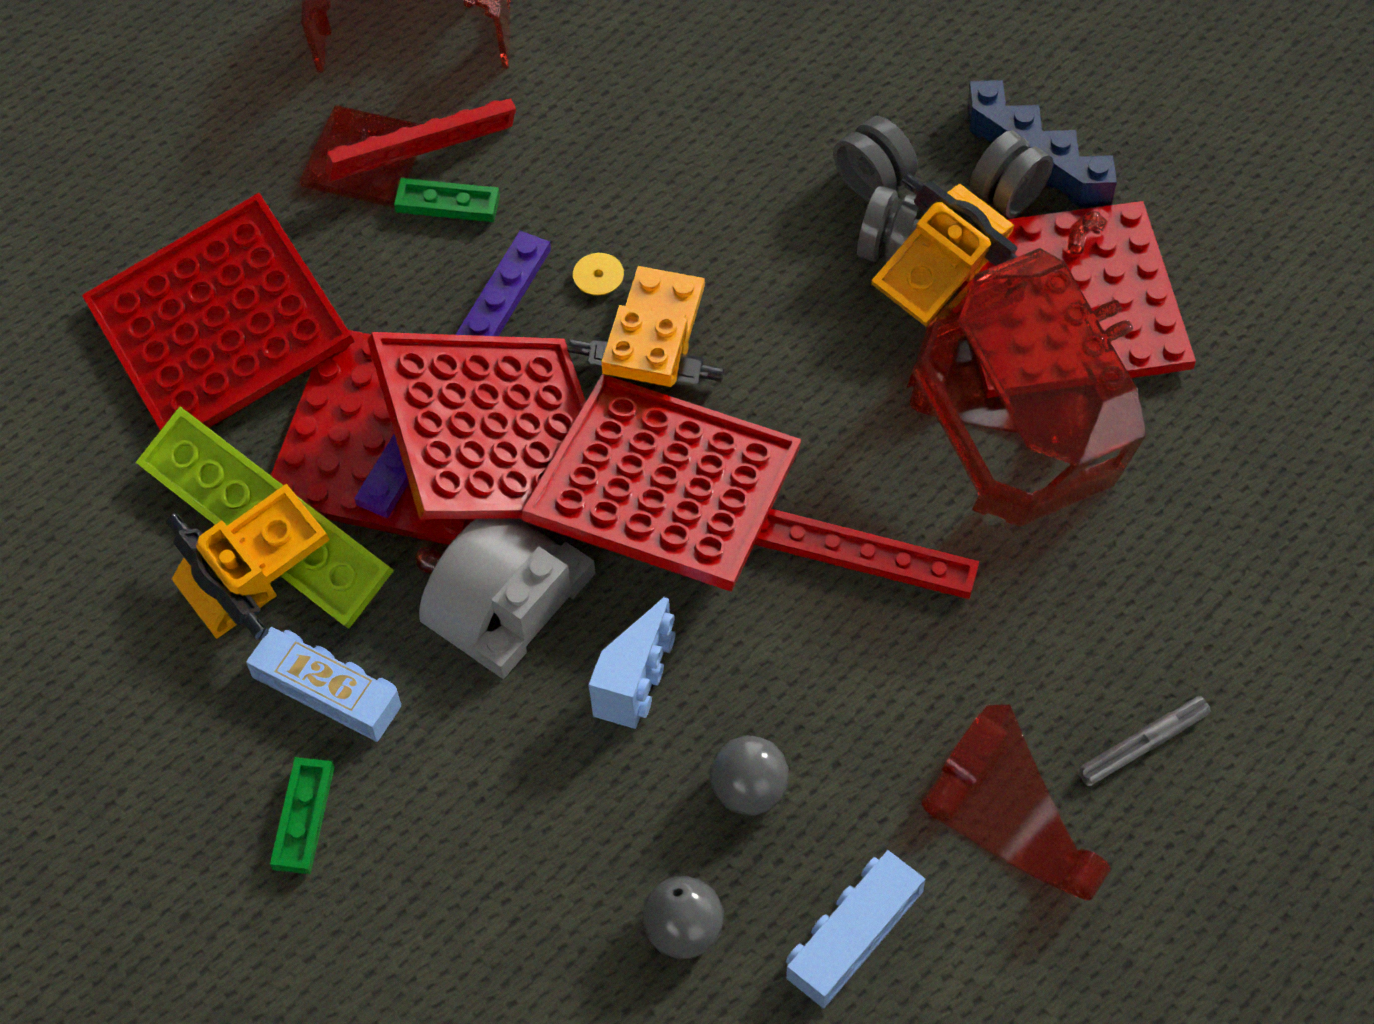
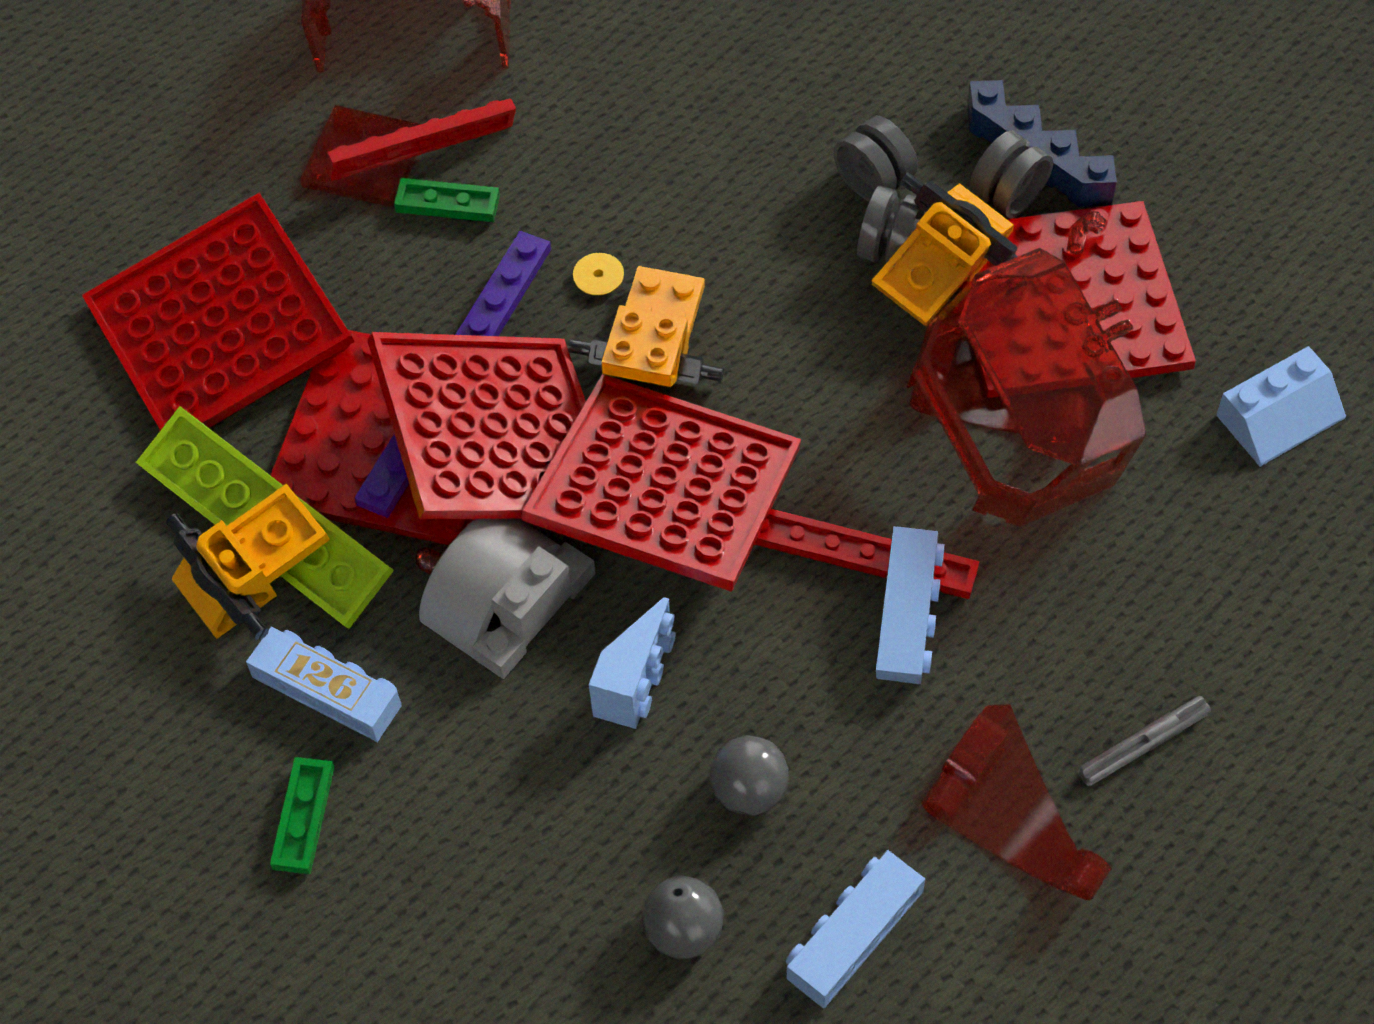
none -> light blue brick [876,526,945,684]
none -> light blue slope [1216,346,1346,466]

